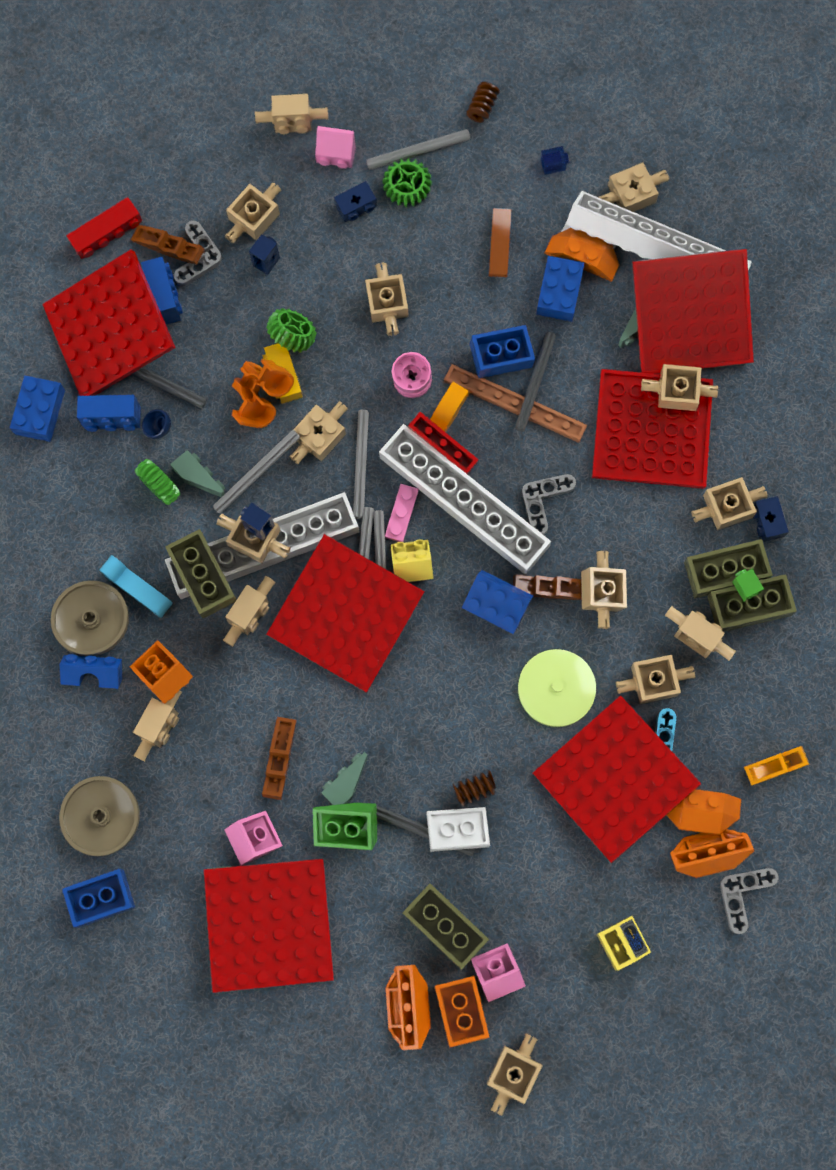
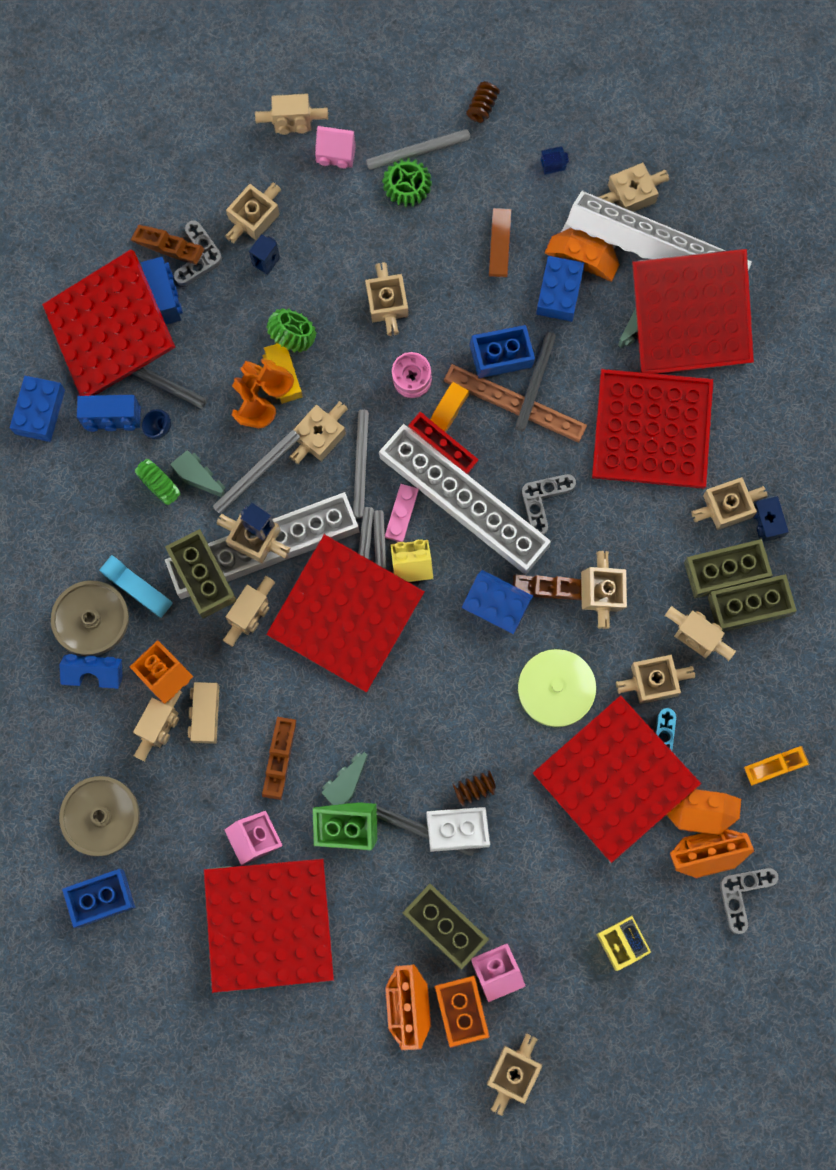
red brick [66,197,142,259] -> none
dark blue brick [334,181,377,222] -> none
tan brick [641,364,718,411] -> none
bright green brick [732,569,764,602] -> none
none -> tan brick [188,682,220,744]

